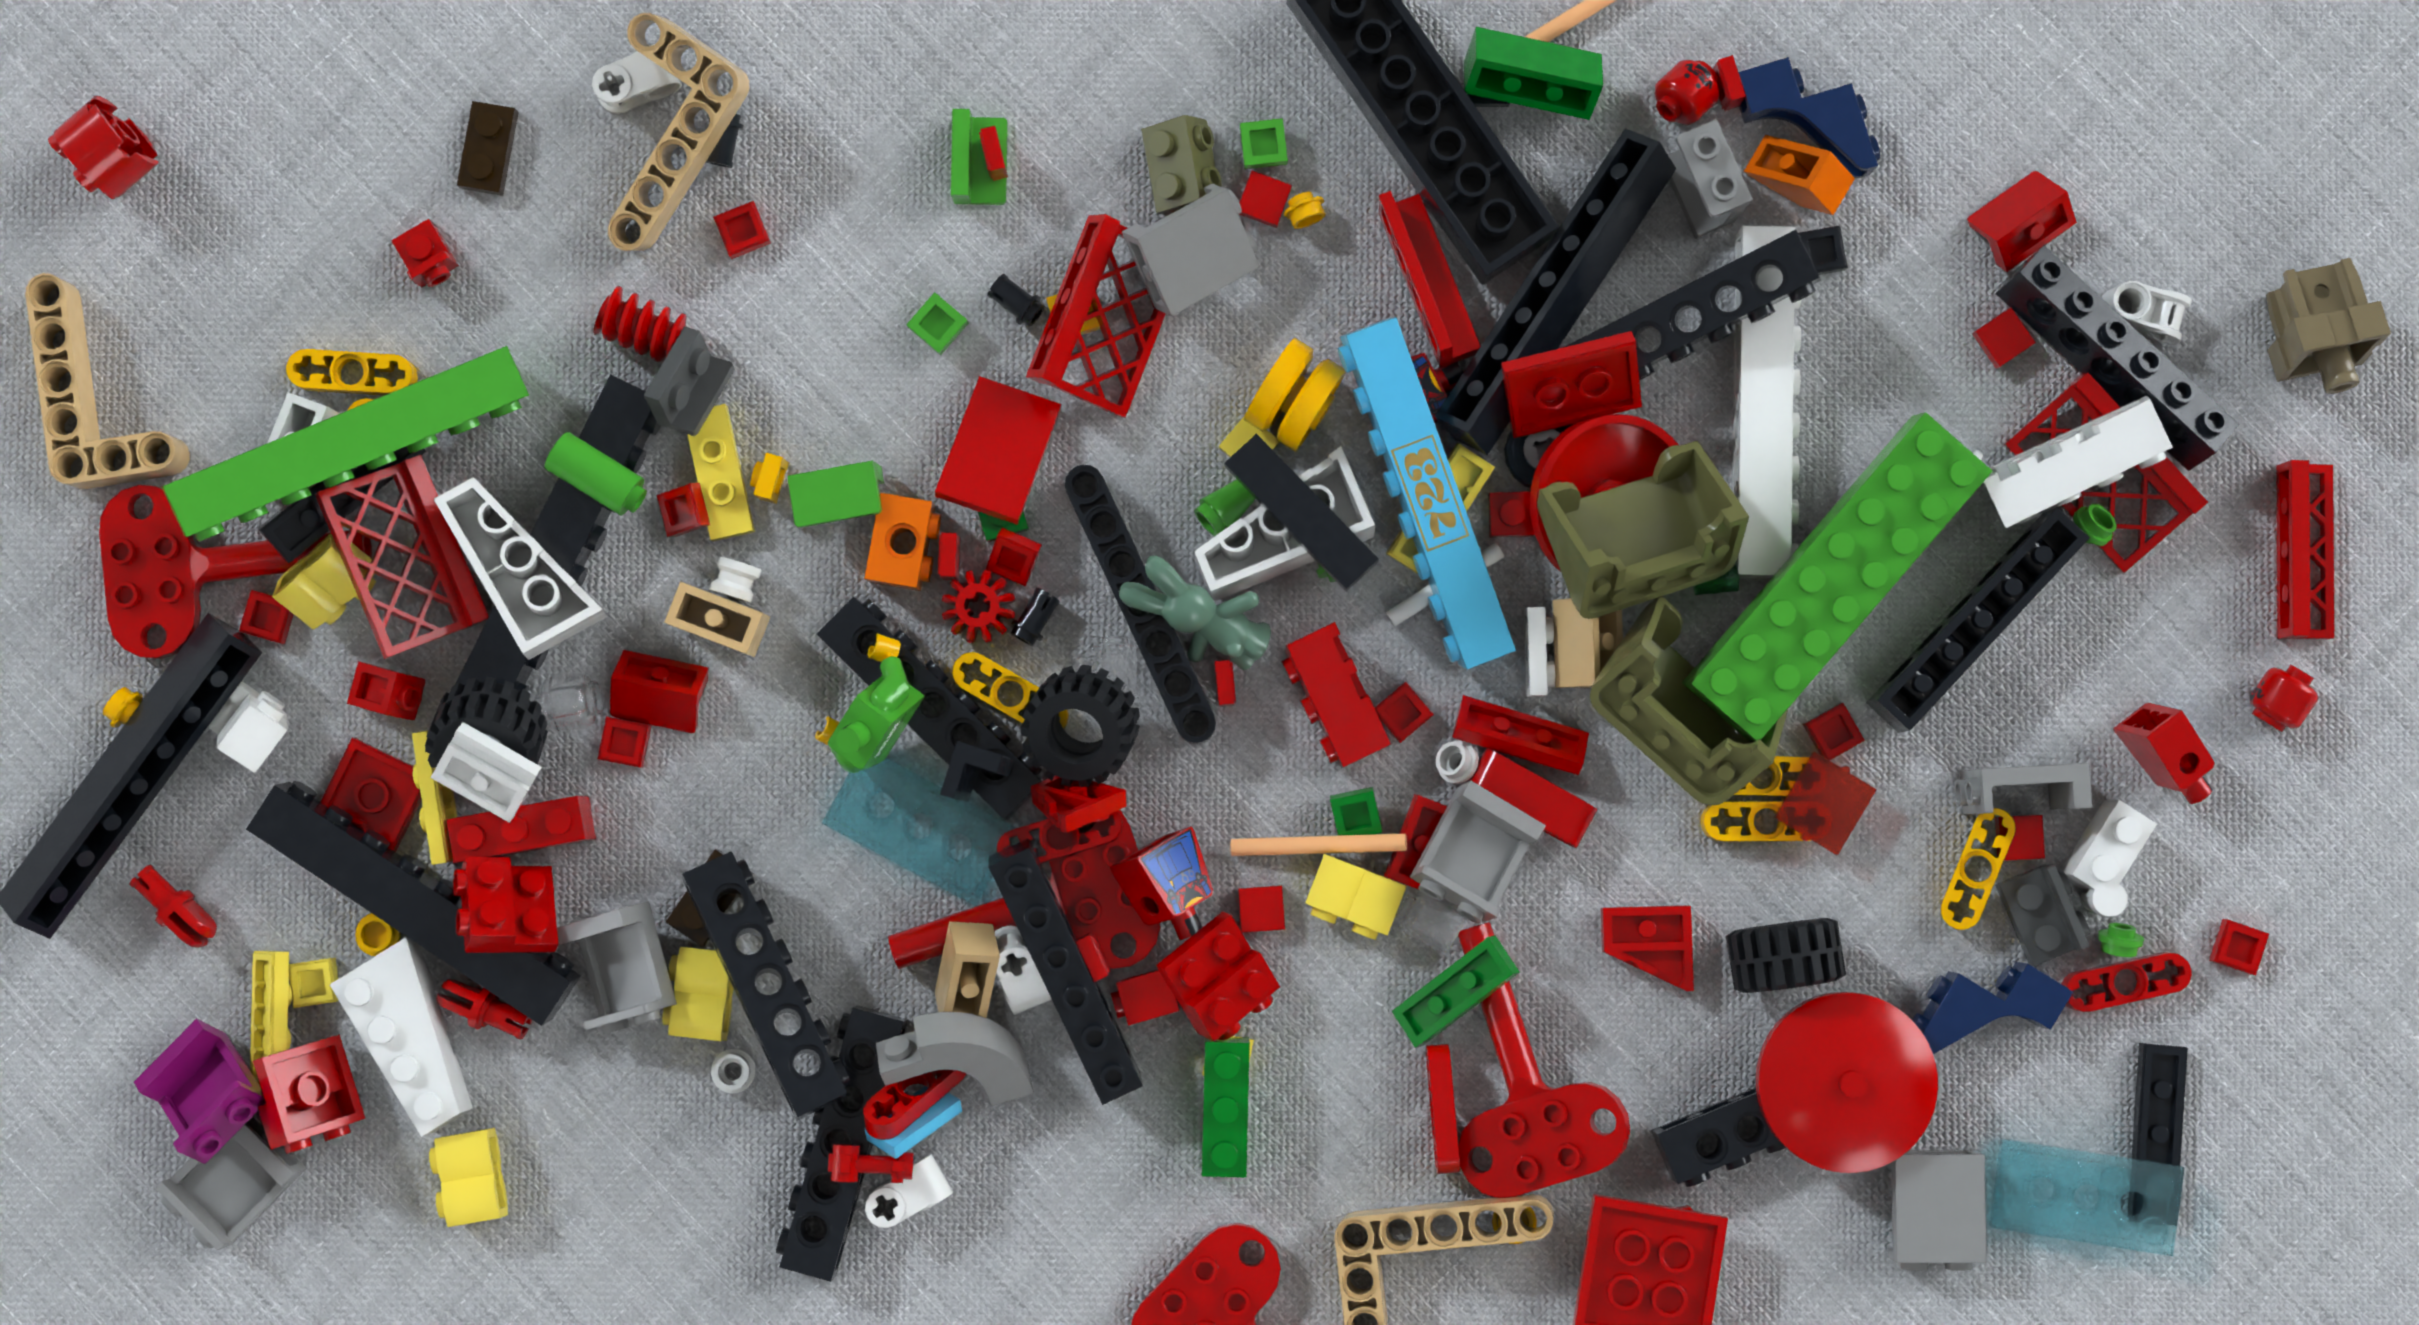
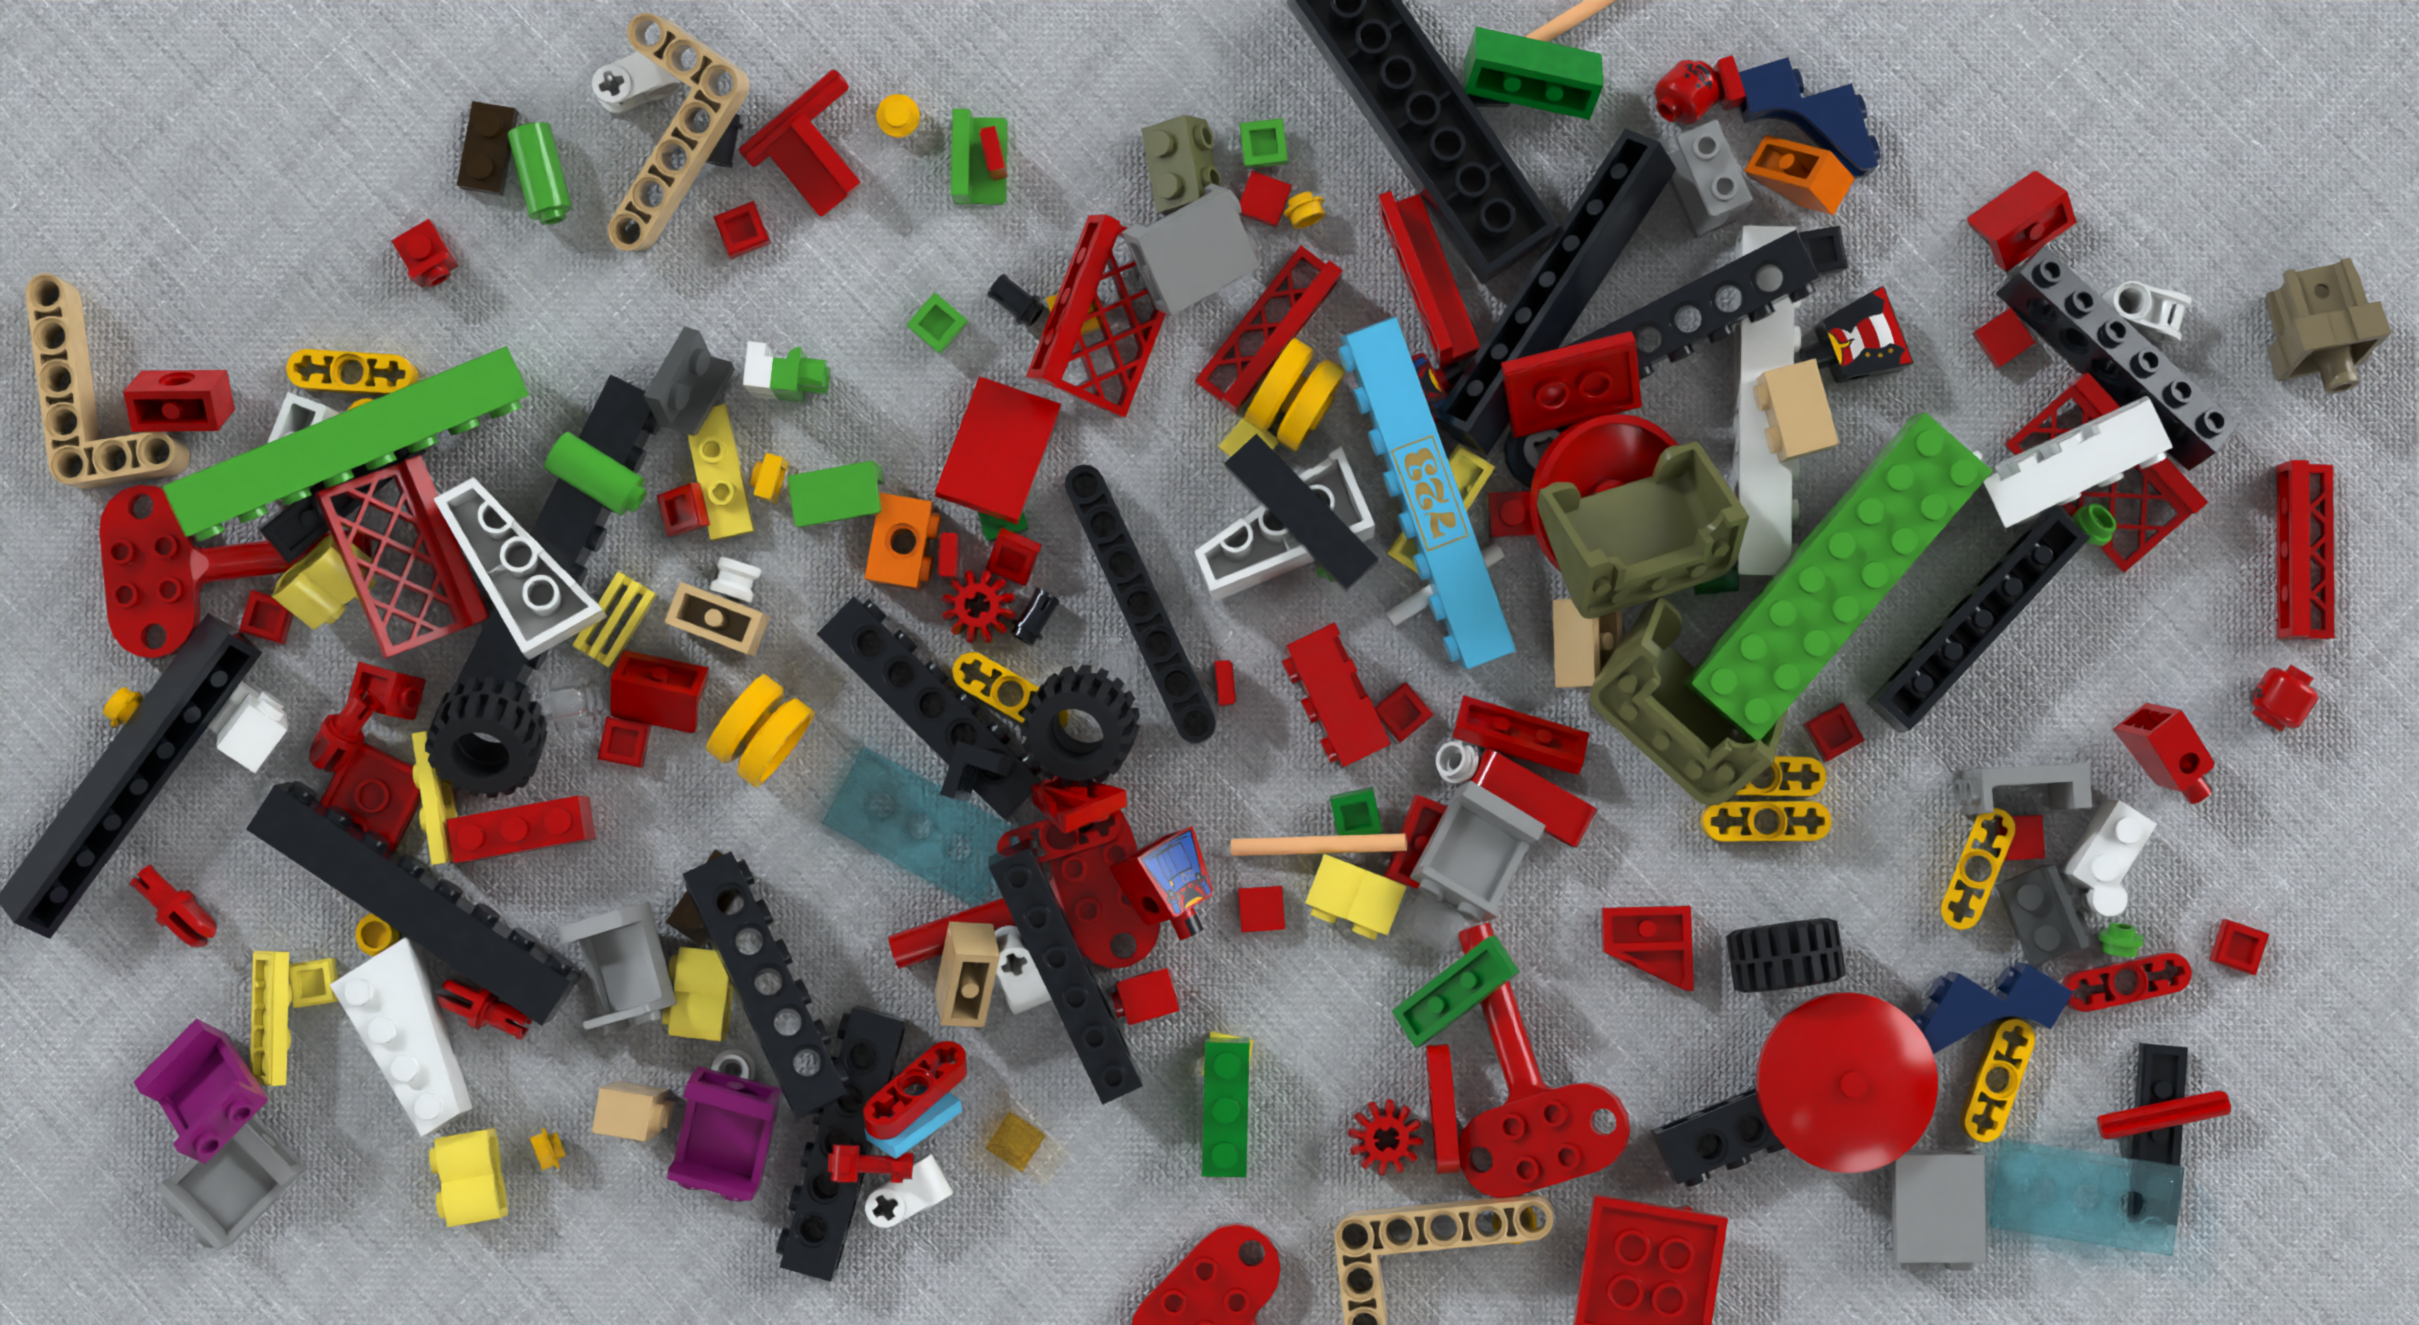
red brick [48,96,159,199] -> none
red plate [253,1034,366,1154] -> none
white plate [431,722,542,823] -> none
red plate [453,857,558,953] -> none
red piece [594,286,687,362] -> none
bright green torso [815,633,925,773] -> none
light grey arch [876,1012,1034,1106] -> none
red tile [1076,932,1111,982] -> none
sand green animal [1119,556,1271,670] -> none
red plate [1156,911,1280,1042] -> none
bright green cone [1194,480,1255,536] -> none
white plate [1523,607,1555,698] -> none
clear red piece [1773,752,1877,856] -> none
none -> red brick [123,370,235,432]
none -> red arm [309,688,380,772]
none -> bright green brick [507,122,572,225]
none -> yellow plate [530,1128,566,1171]
none -> light yellow tile [572,571,658,669]
none -> tan brick [592,1081,674,1141]
none -> magenta panel [666,1066,783,1202]
none -> yellow wheel [705,674,815,788]
none -> red axle [739,69,849,167]
none -> bright green hips [743,341,831,402]
none -> red panel [766,114,861,217]
none -> yellow plate [876,94,920,138]
none -> clear yellow tile [985,1110,1047,1173]
none -> red fence [1195,245,1343,414]
none -> red gear [1348,1099,1424,1176]
none -> tan brick [1753,358,1839,463]
none -> torso [1799,286,1914,383]
none -> yellow beam [1959,1018,2035,1142]
none -> red axle [2097,1090,2231,1140]

